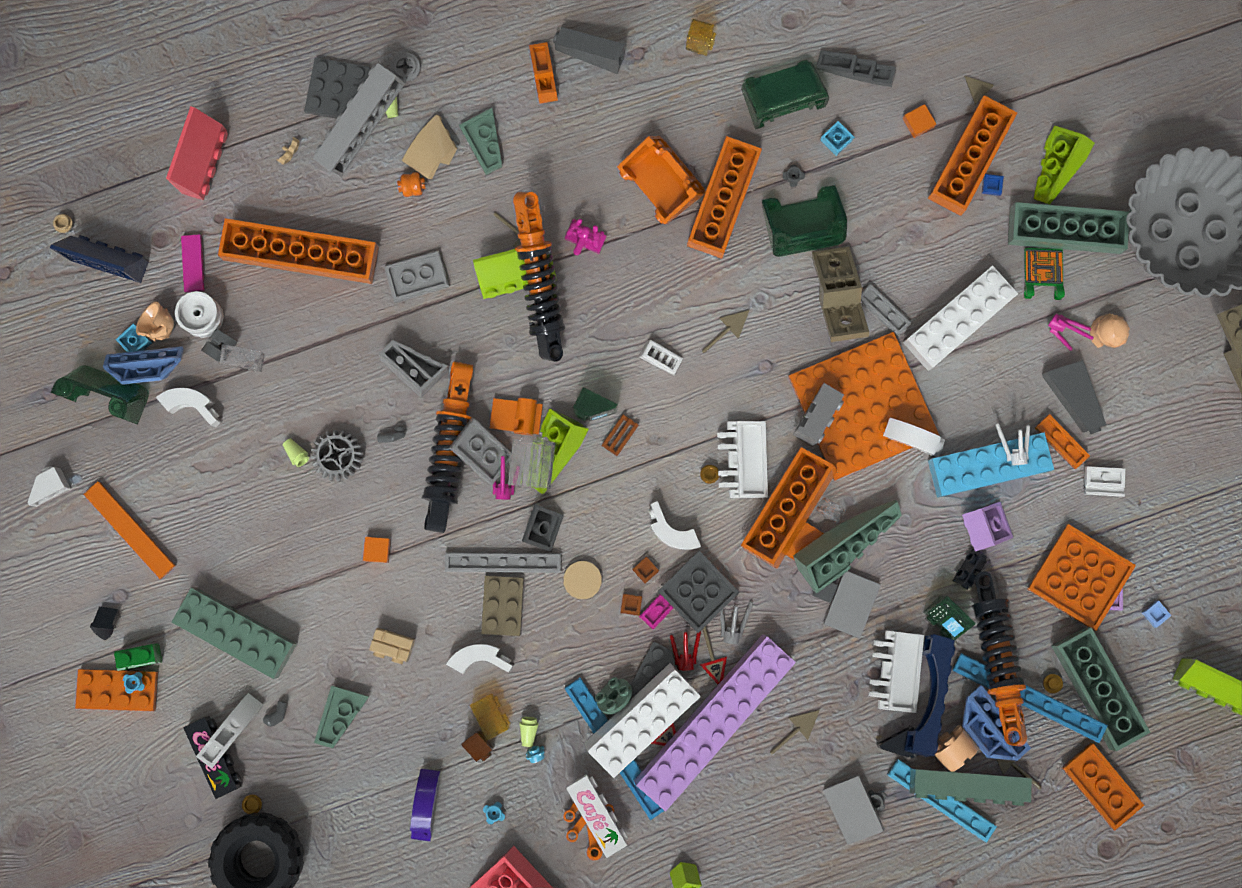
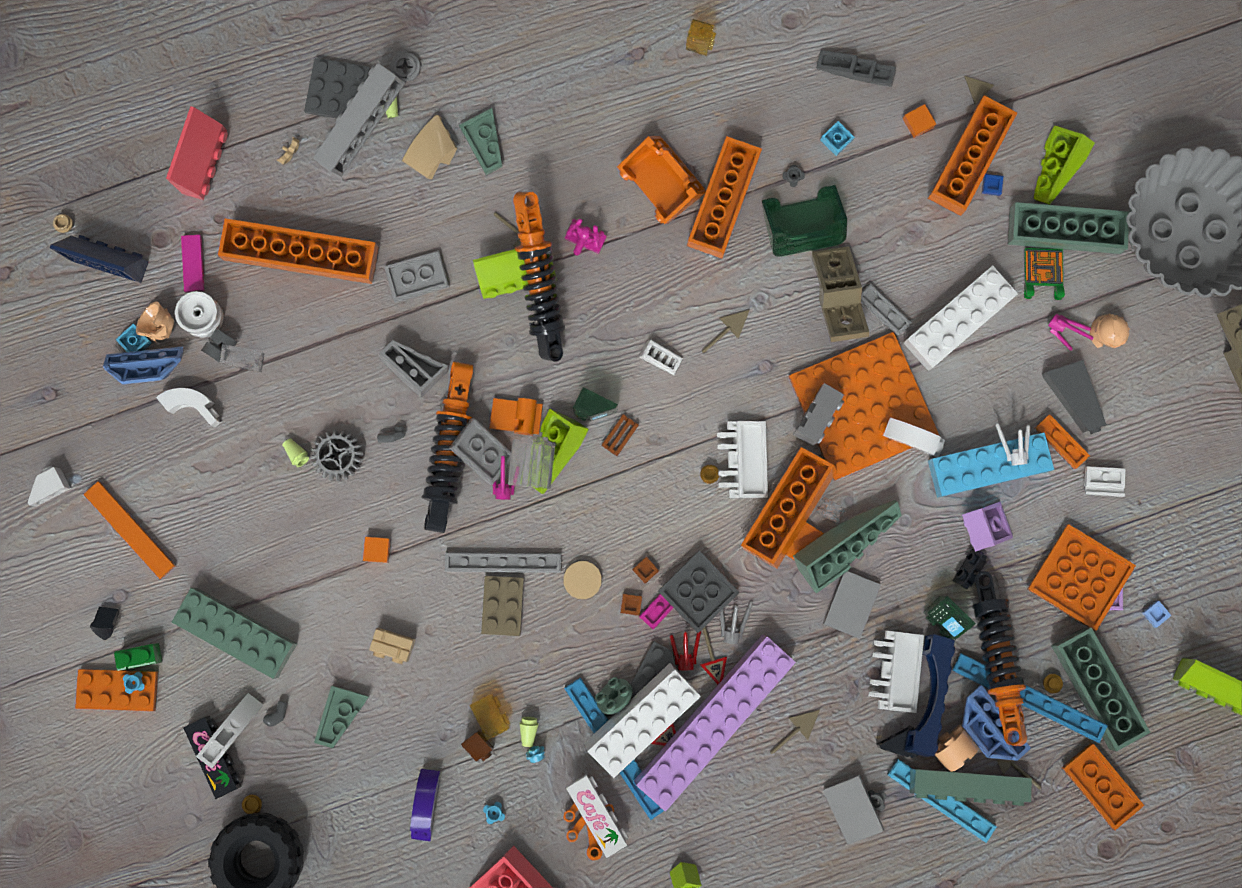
clear green windscreen [51,365,149,425] -> none
orange piece [397,172,426,197] -> none
white arch [446,644,513,674] -> none
dark grey slope [522,504,564,552] -> none
orange slope [529,42,558,104] -> none
dark grey slope [553,27,624,74] -> none
white arch [648,501,701,550] -> none
clear green windscreen [741,60,830,130] -> none
dark grey tile [812,583,838,603] -> none

